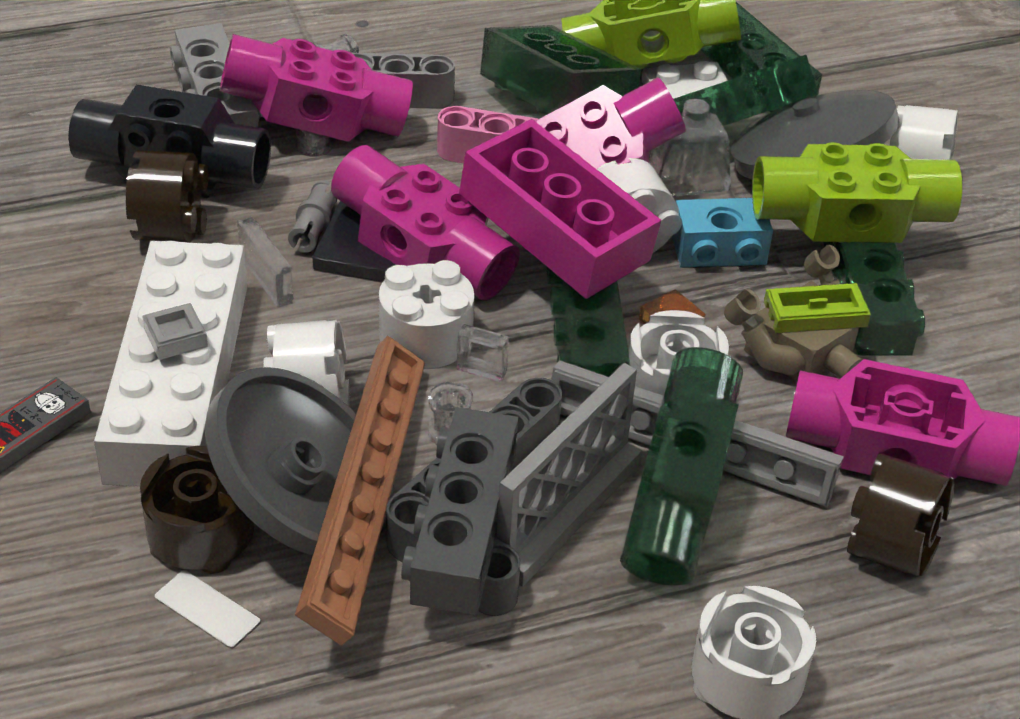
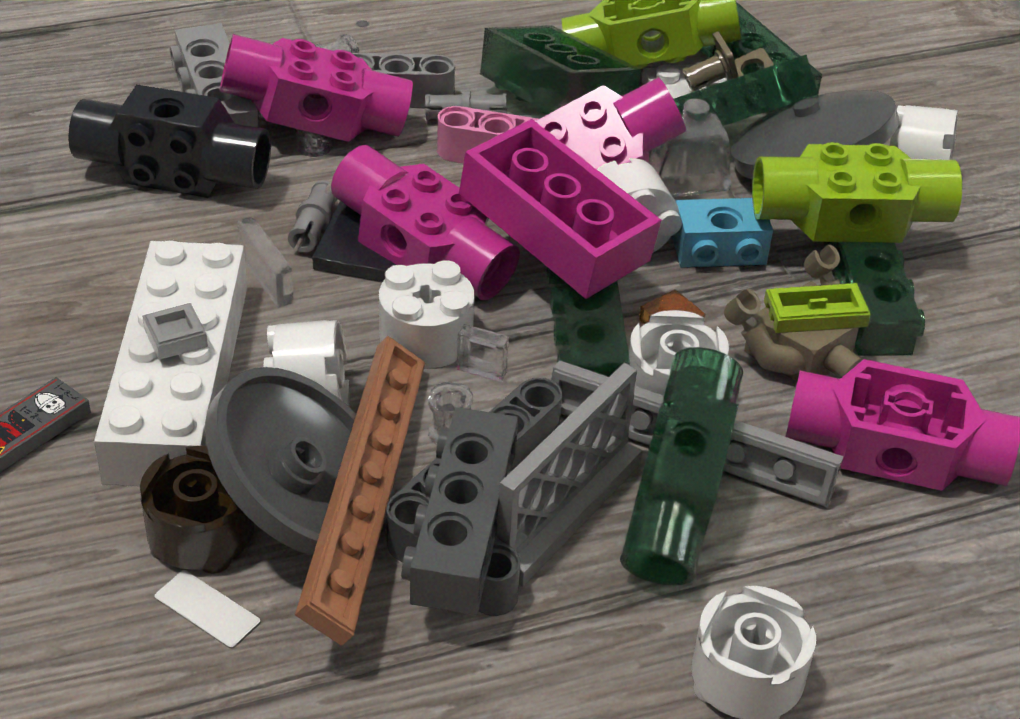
dark brown brick [126,150,209,243] -> none
dark brown brick [847,453,954,576] -> none
none -> light grey pin [425,91,507,120]
none -> dark tan bracket [683,32,778,94]

